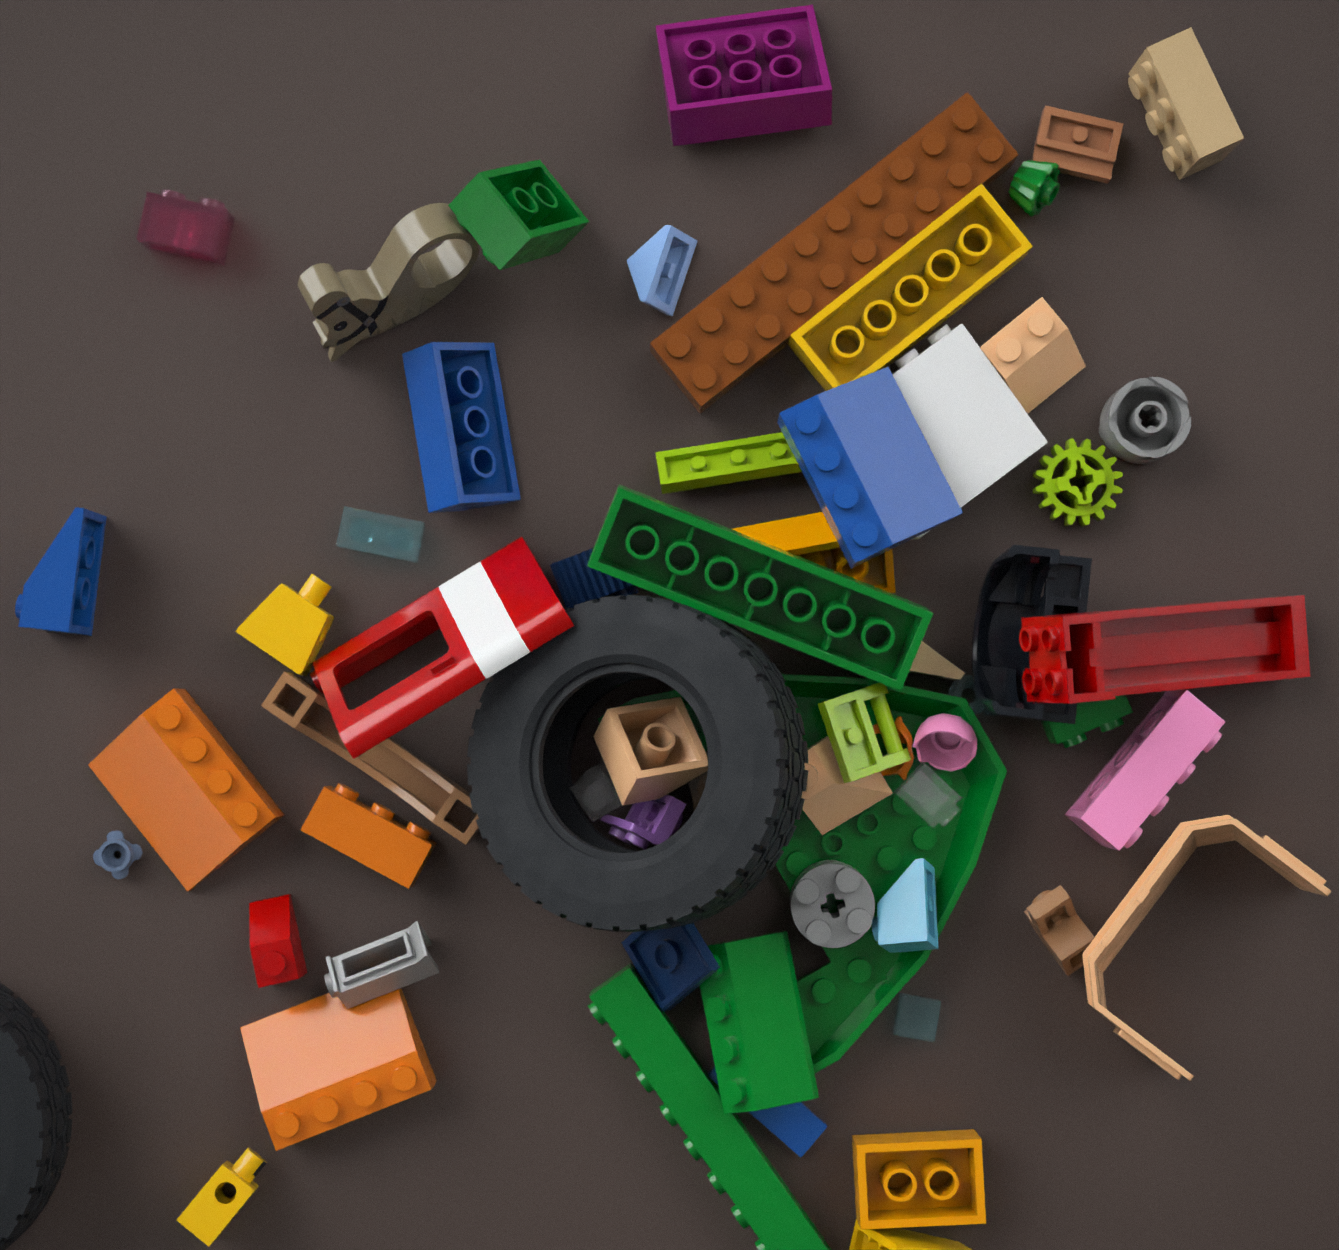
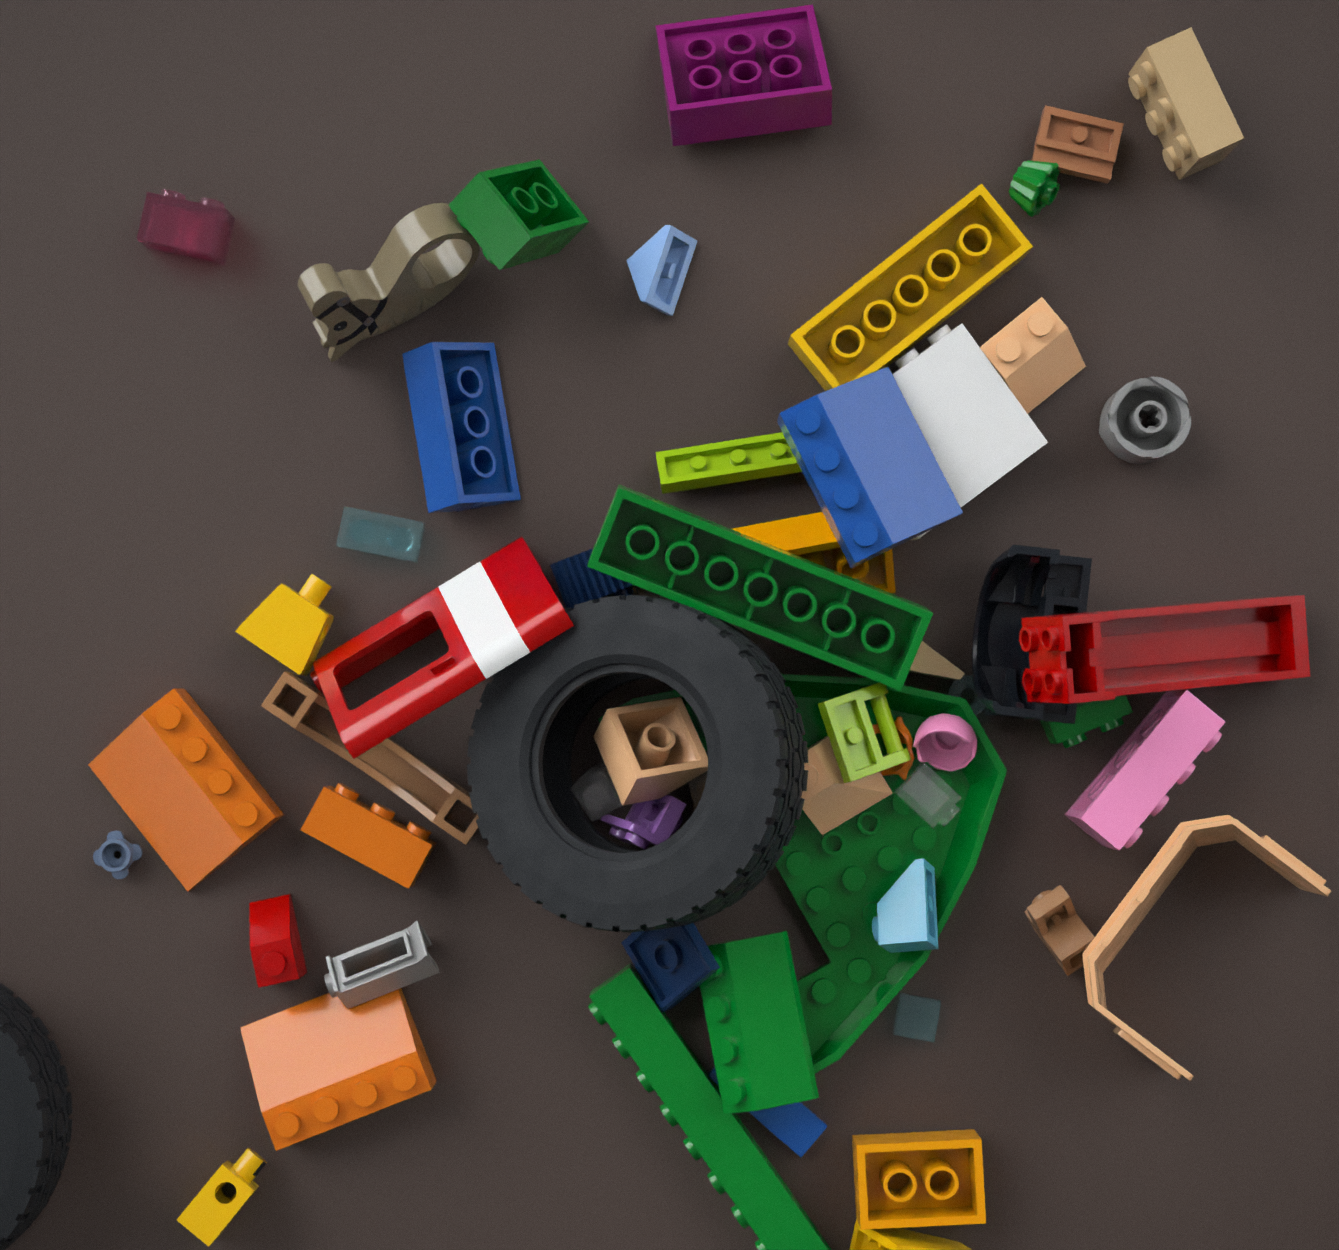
blue slope [15,507,107,636] -> none
dark orange brick [650,92,1019,414] -> none
light grey brick [789,860,875,948] -> none
lime gear [1032,438,1123,527] -> none

